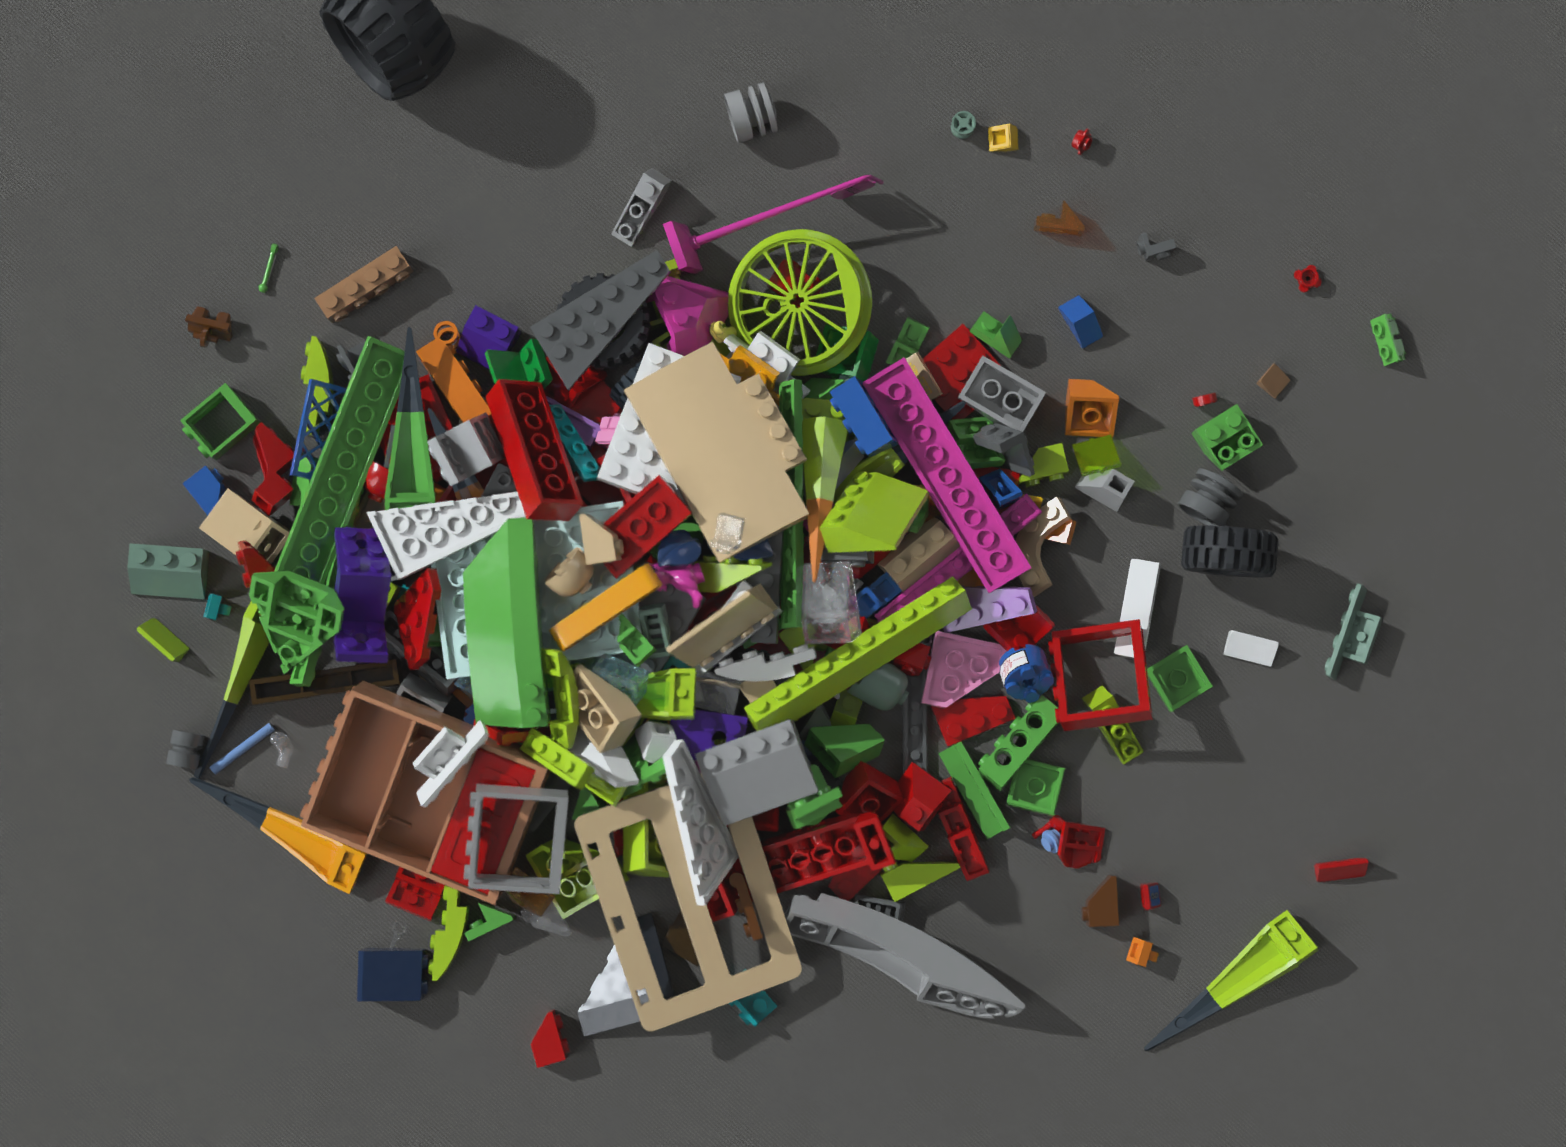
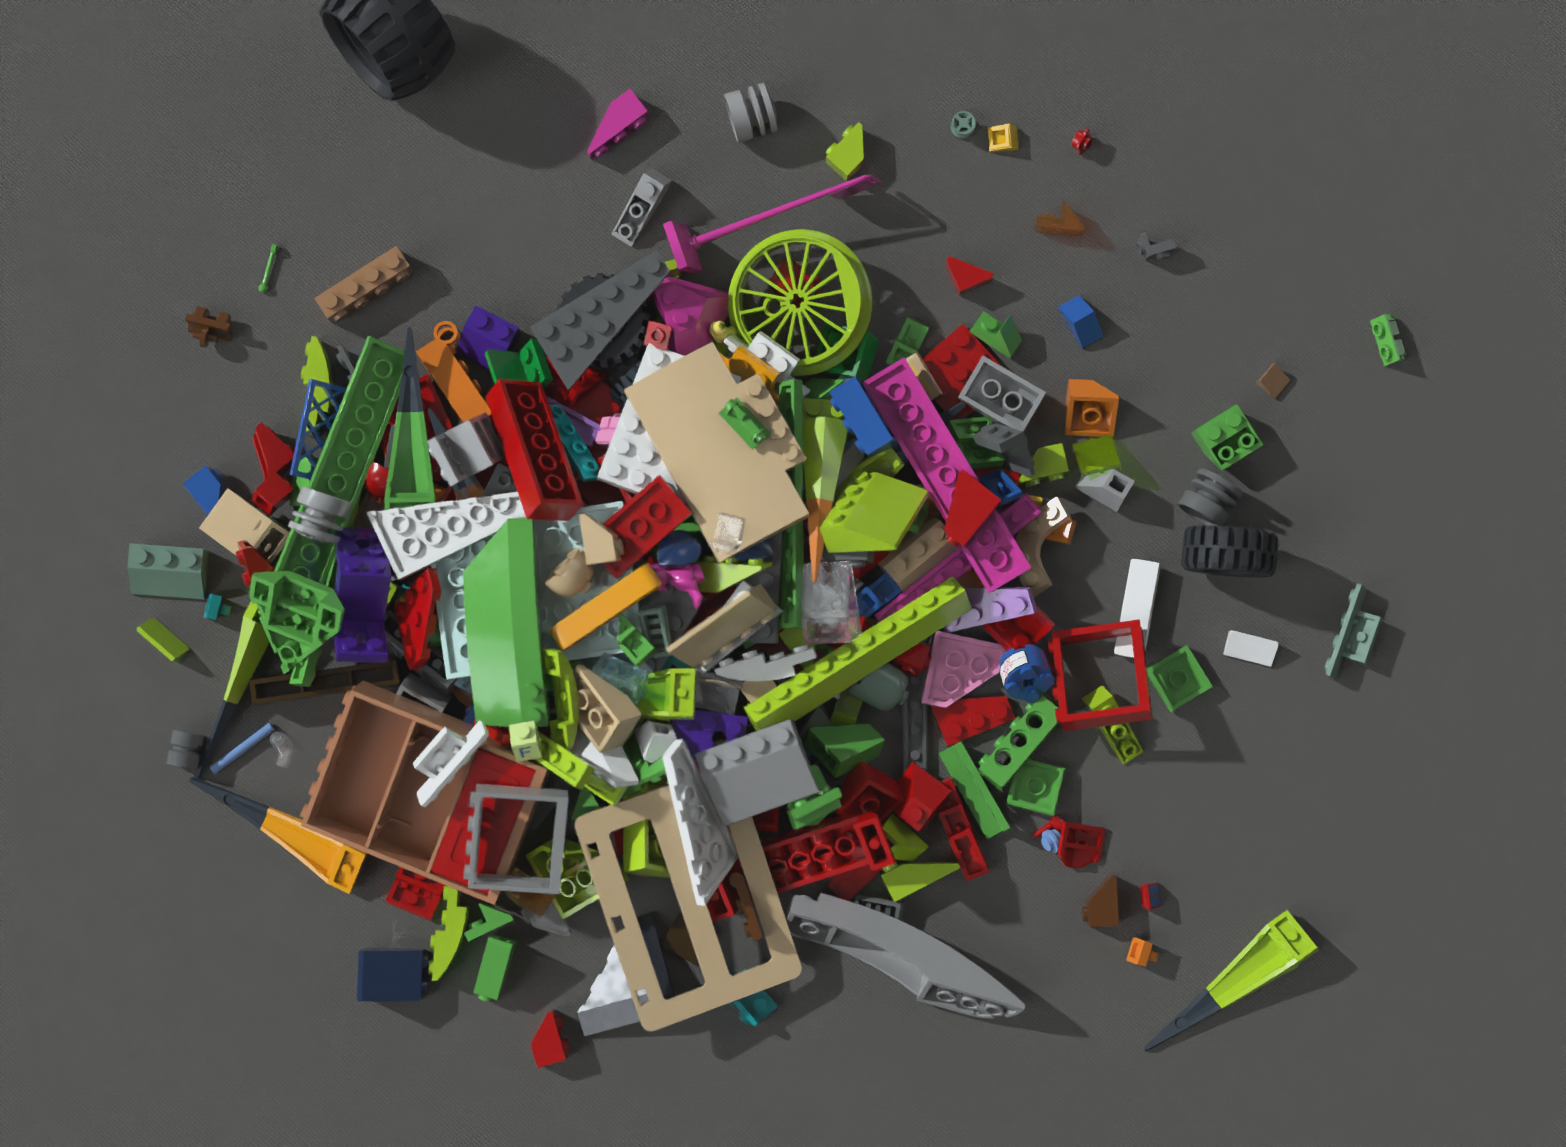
bright green window [180,383,261,460] -> none
red tile [1192,392,1218,407] -> none
red plate [1293,265,1322,292] -> none
red slope [1314,857,1369,882] -> none
none -> light grey wheel [288,486,352,543]
none -> bright green slope [473,934,518,1003]
none -> yellowish green brick [509,721,542,762]
none -> dark pink slope [587,89,649,159]
none -> bracket [644,321,673,350]
none -> bright green hinge [718,397,771,450]
none -> lime slope [826,122,864,181]
none -> red slope [944,469,1002,548]
none -> red slope [945,256,994,295]

